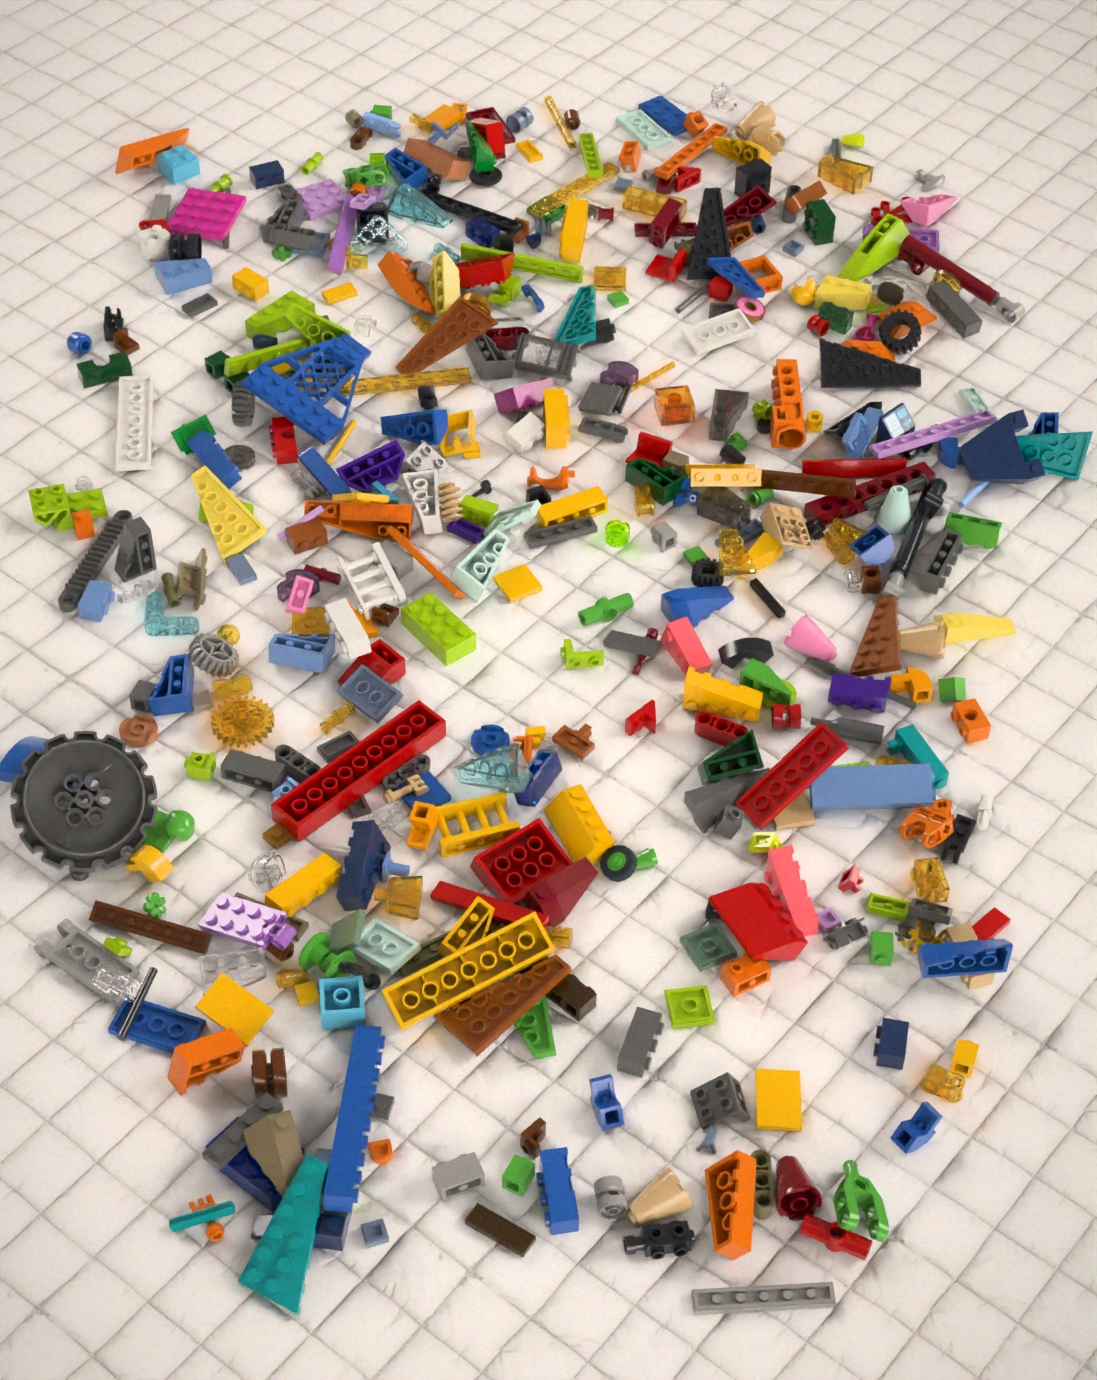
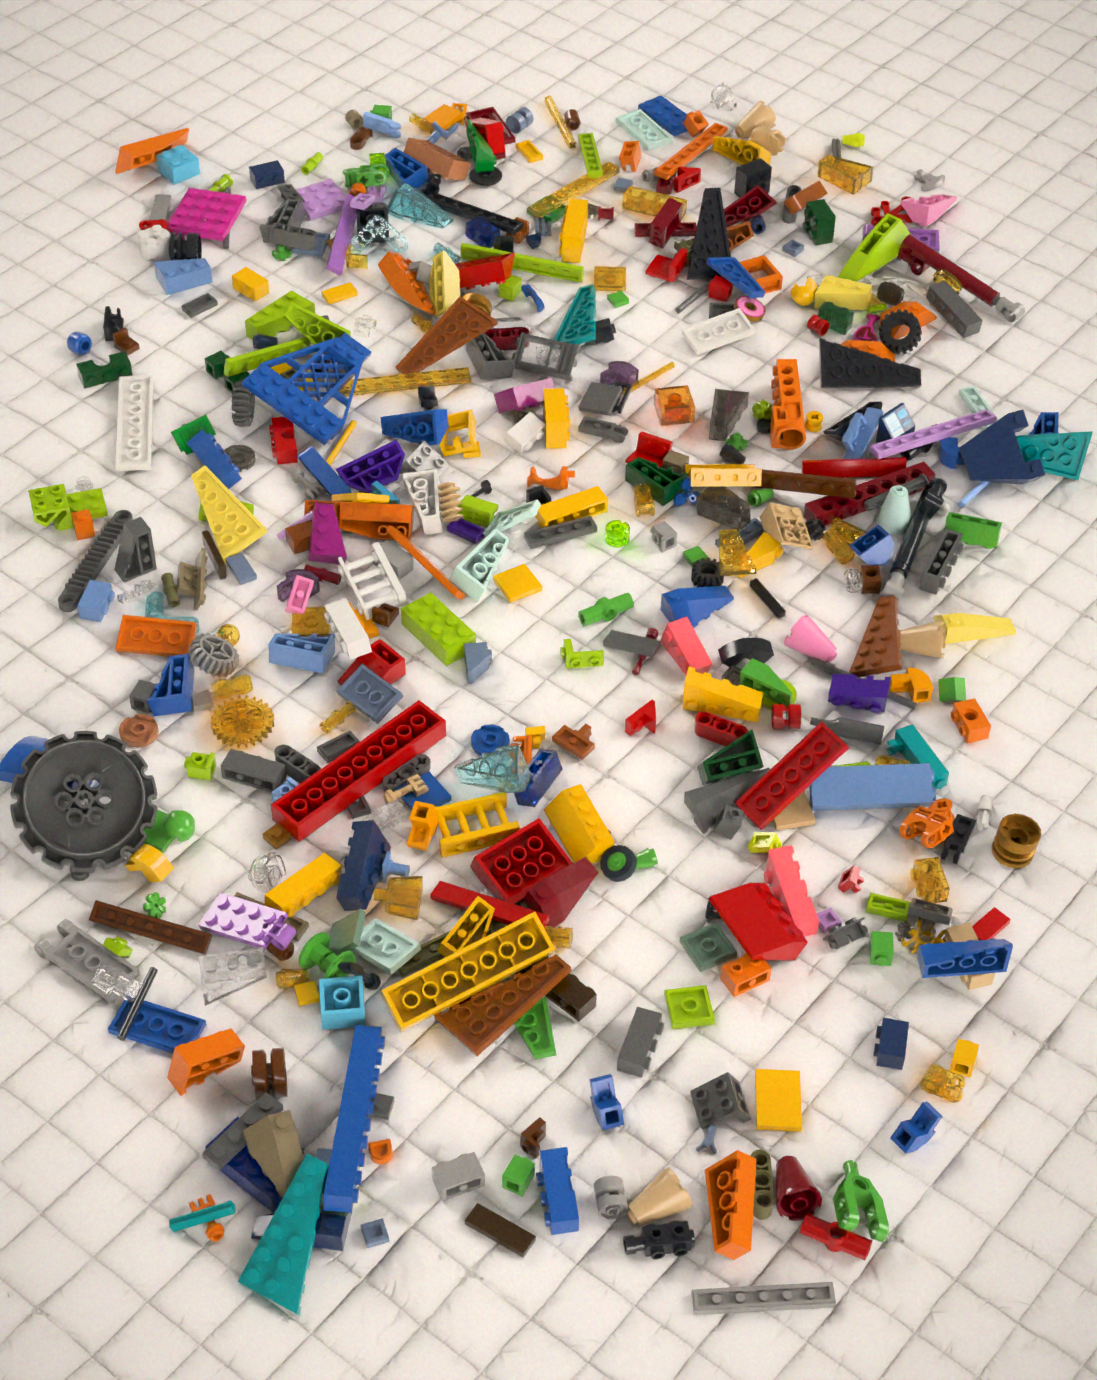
yellow tile [195,972,274,1047] -> none
lime pin [488,293,510,307] -> none
none -> orange tile [115,615,197,657]
none -> dark brown tile [202,530,227,580]
none -> magenta wedge [308,502,347,565]
none -> sand blue slope [464,642,492,684]
none -> clear smoke tile [722,665,742,686]
none -> pearl gold wheel [991,813,1042,868]

